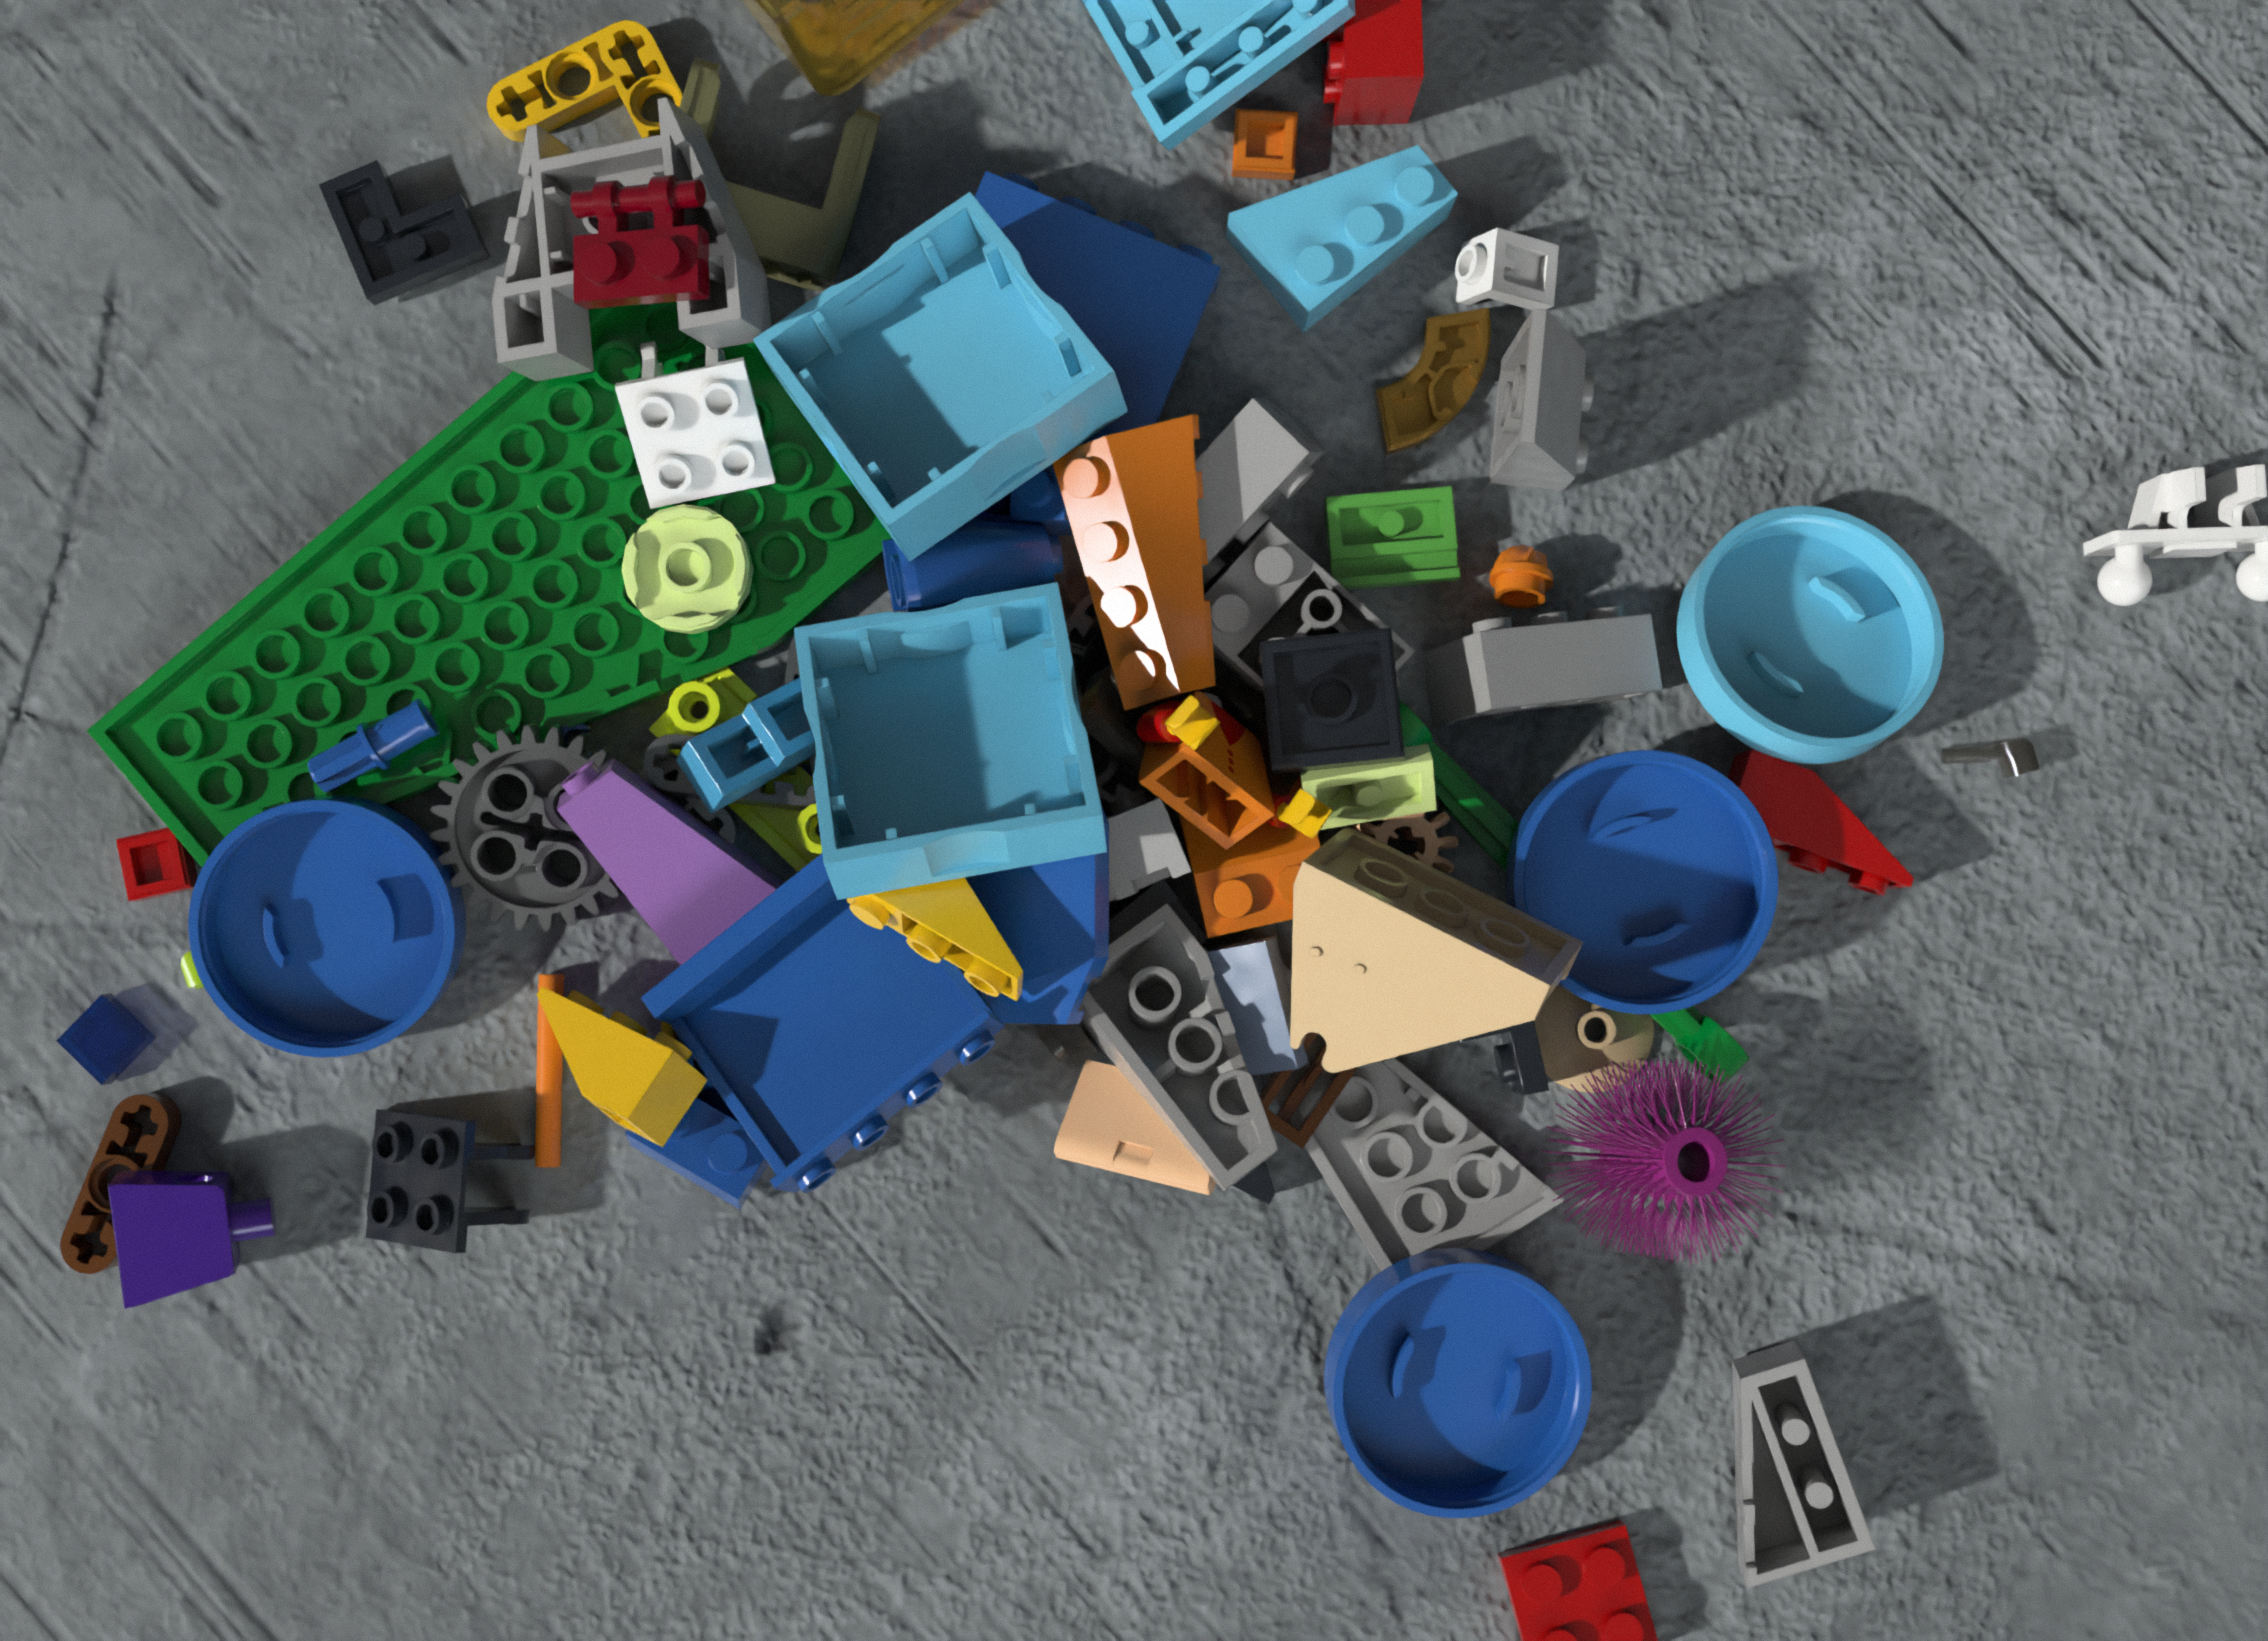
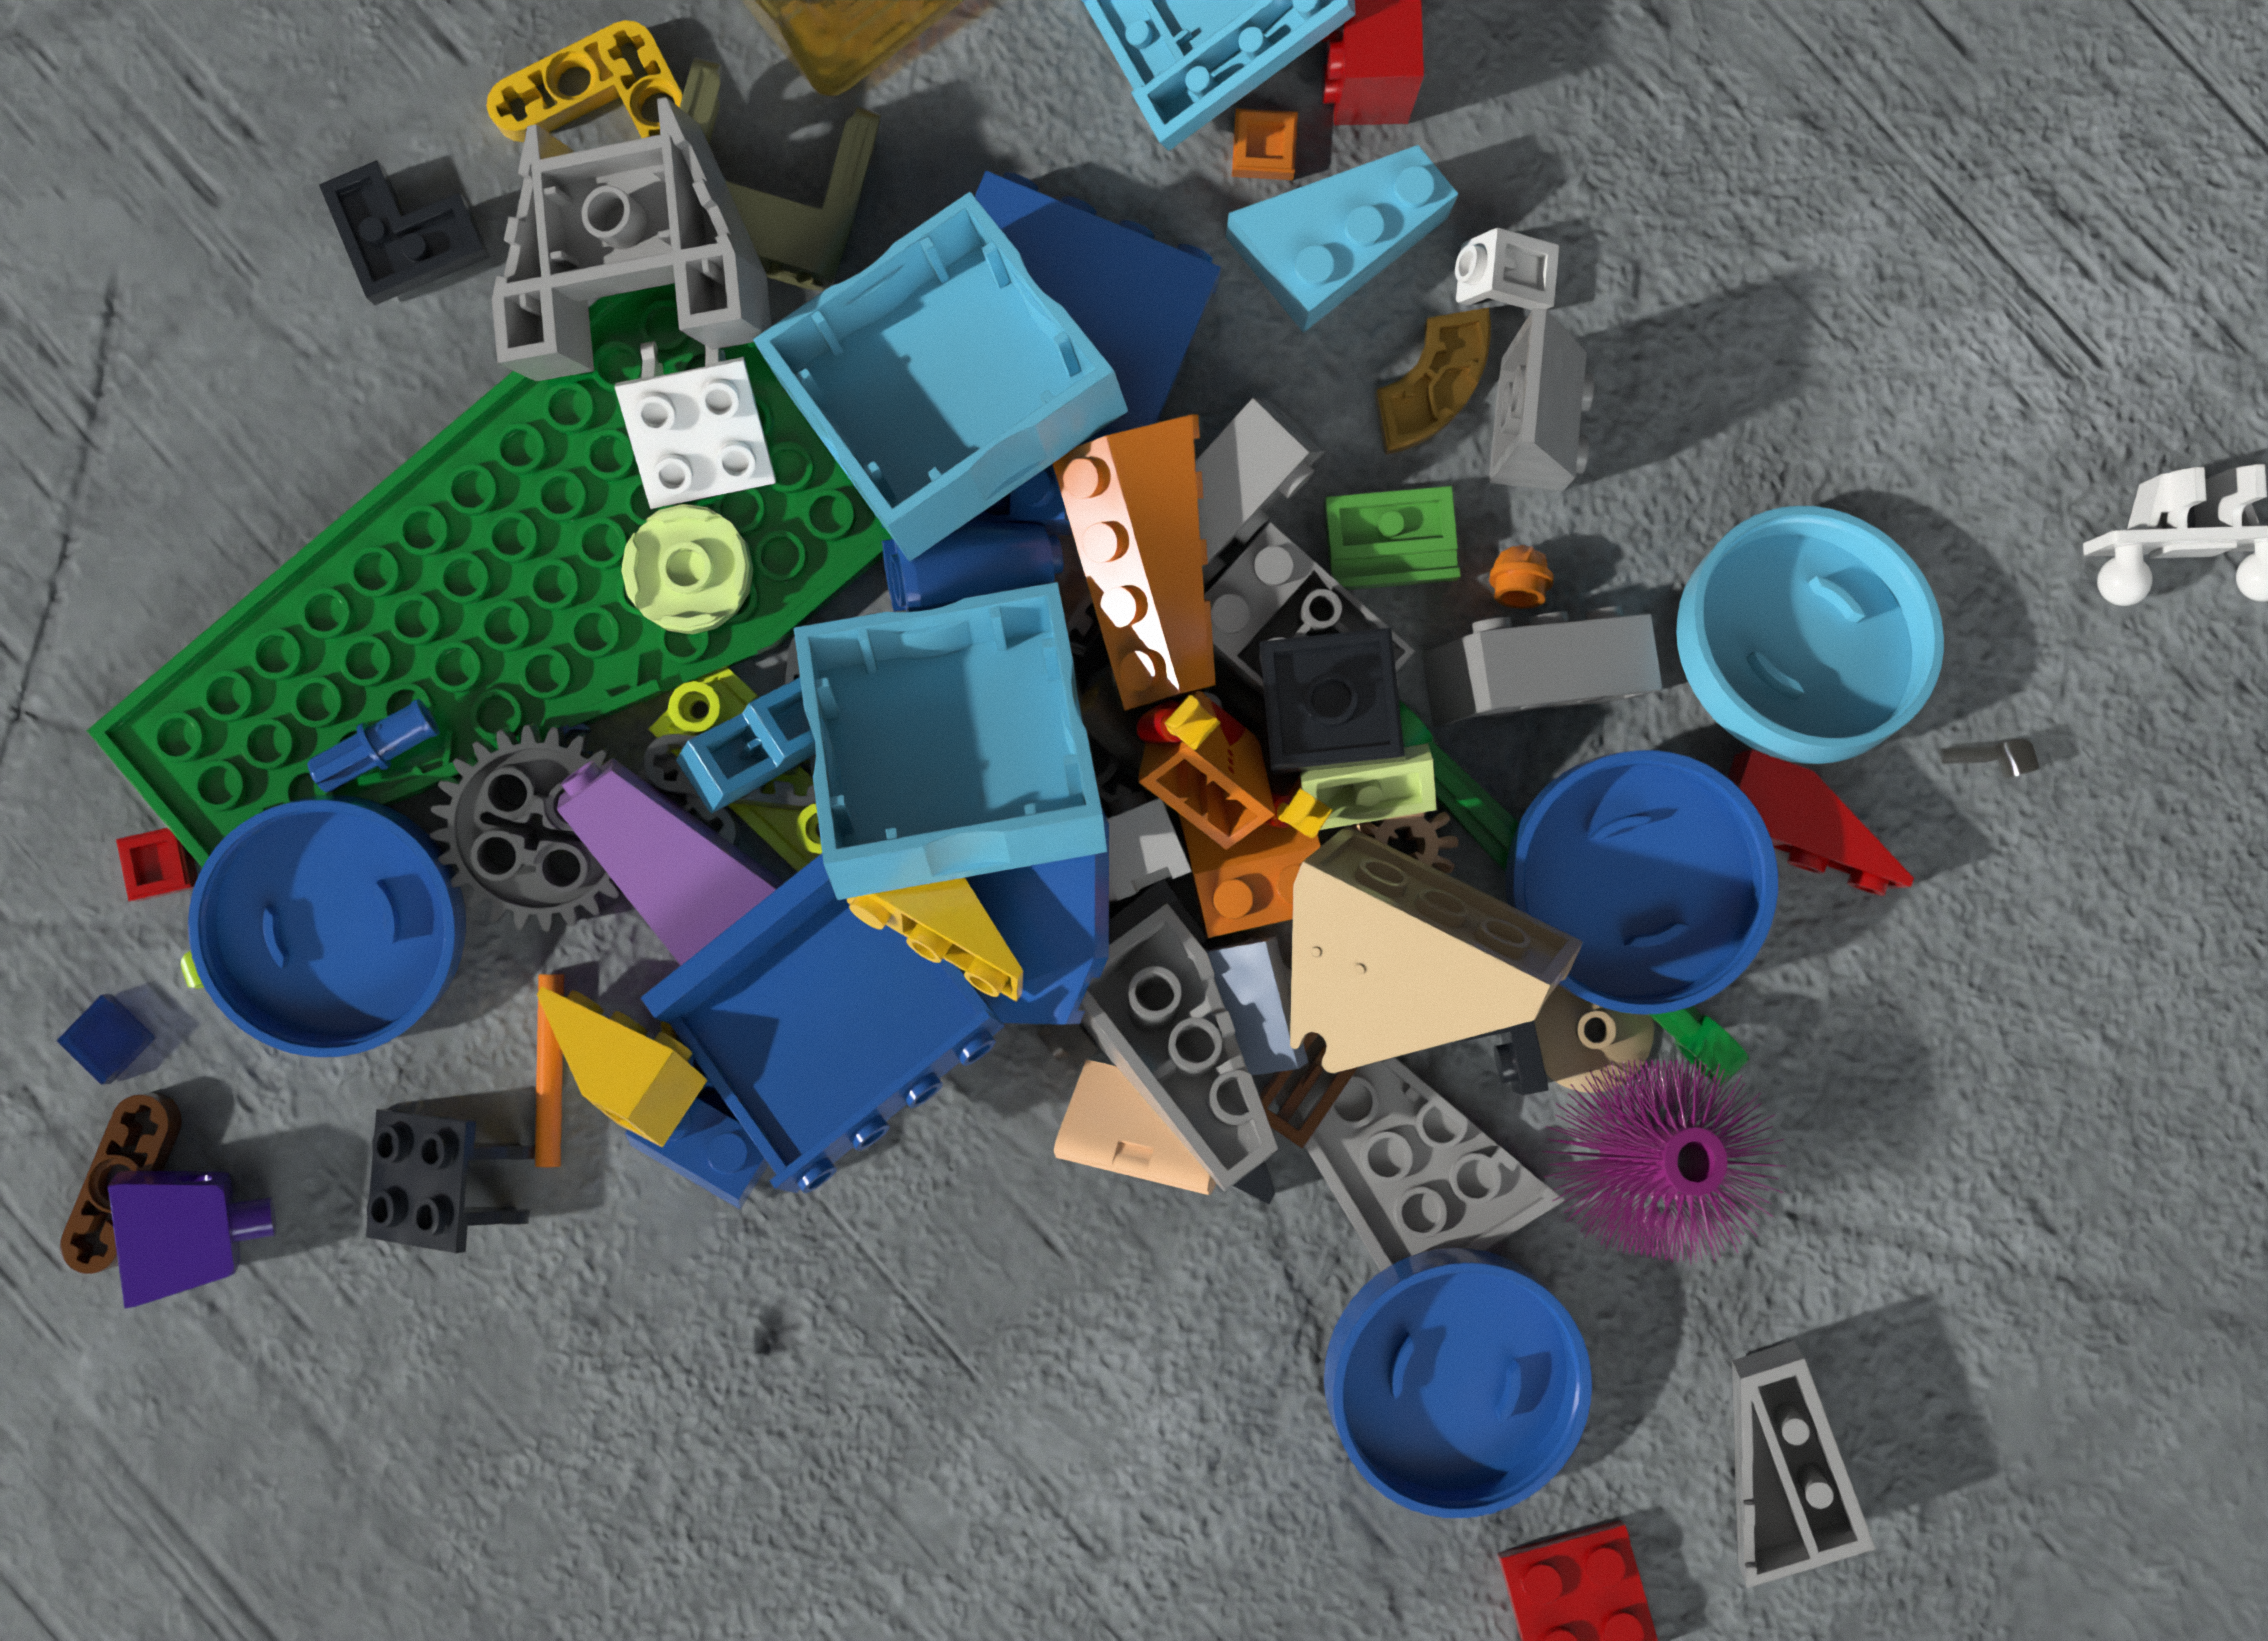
dark red plate [570,175,709,309] -> none

